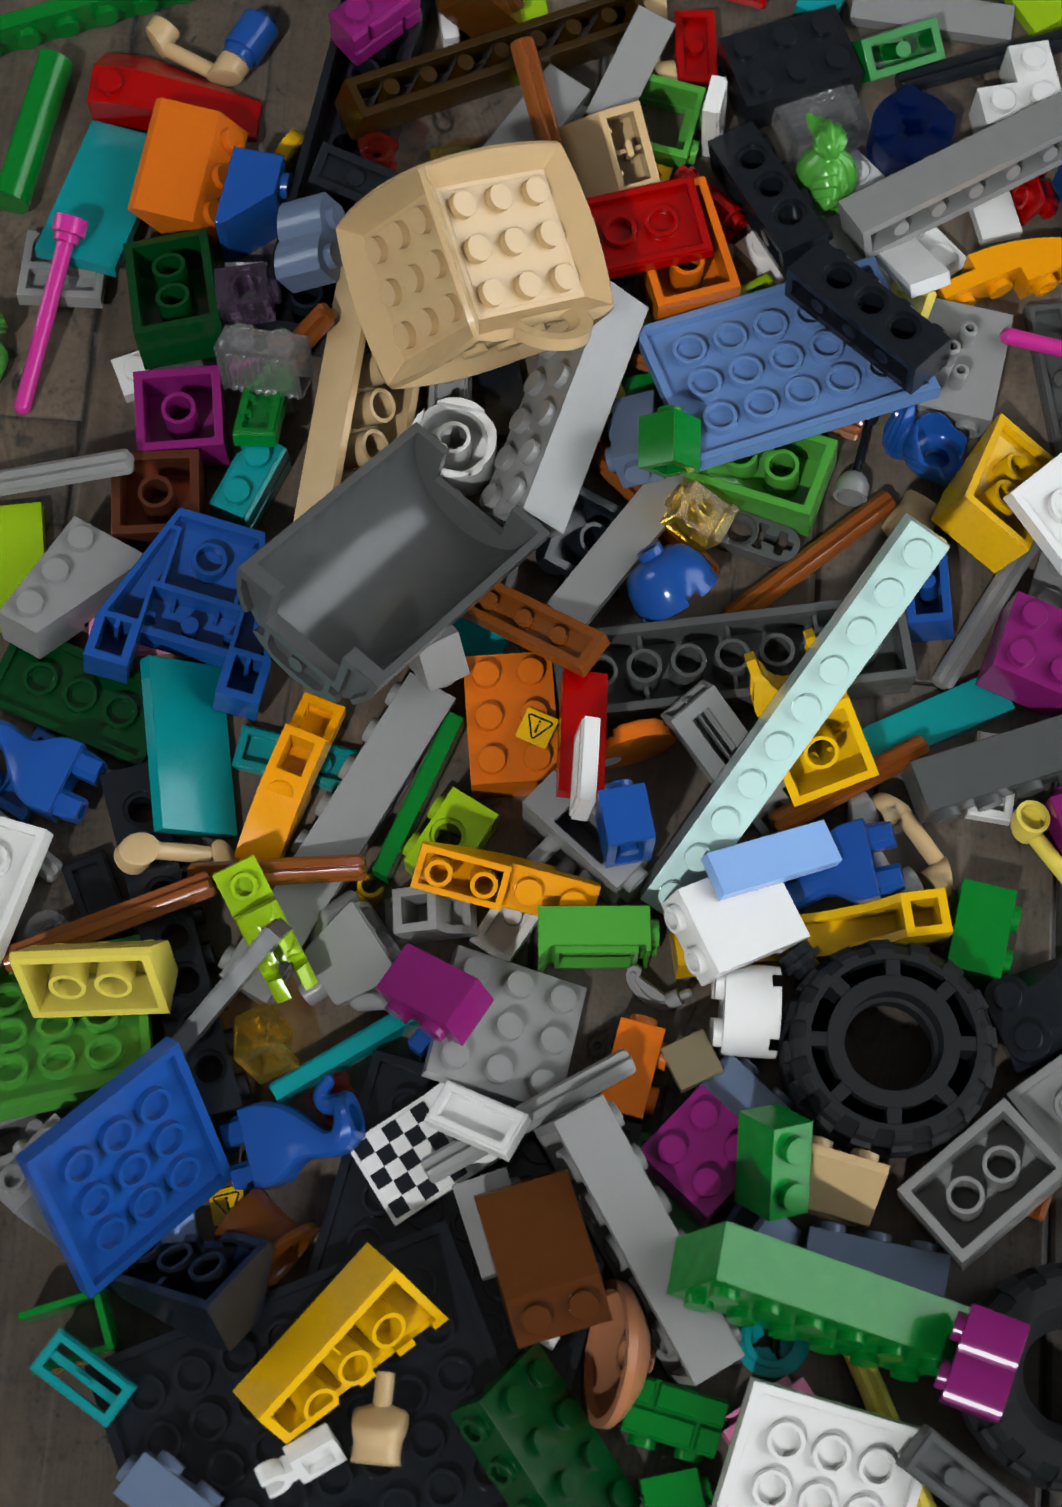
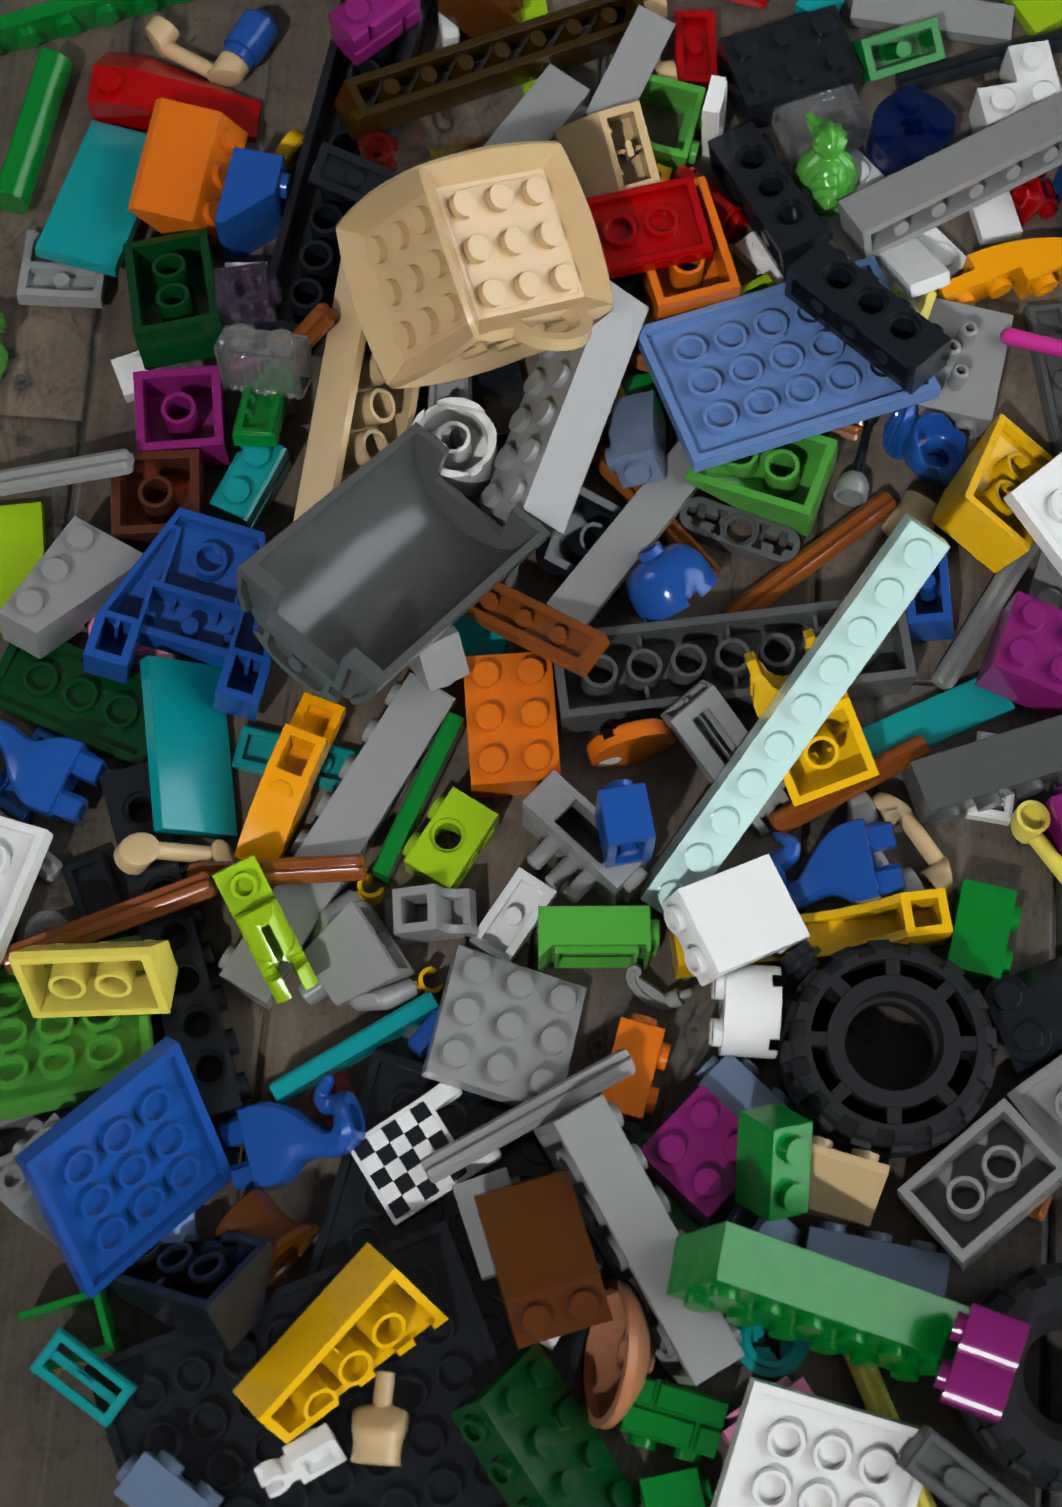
dark pink piece [14,212,88,415] -> none
dark grey tile [172,918,292,1056] -> none
yellow sticker [209,1186,244,1226] -> none
clear yellow brick [234,1003,299,1084] -> none
sand blue brick [274,192,345,293] -> none
magenta brick [376,943,494,1046] -> none
light orange slope [410,841,601,916] -> none
white tile [424,1080,532,1162] -> none
dark orange axle [510,36,564,148] -> none
yellow sticker [515,707,559,749] -> none
red tile [555,668,608,801] -> none
white tile [569,716,601,821] -> none
green brick [638,405,701,478] -> none
clear yellow brick [660,480,740,553] -> none
dark tan tile [660,1028,724,1093] -> none
light blue tile [701,819,842,901] -> none

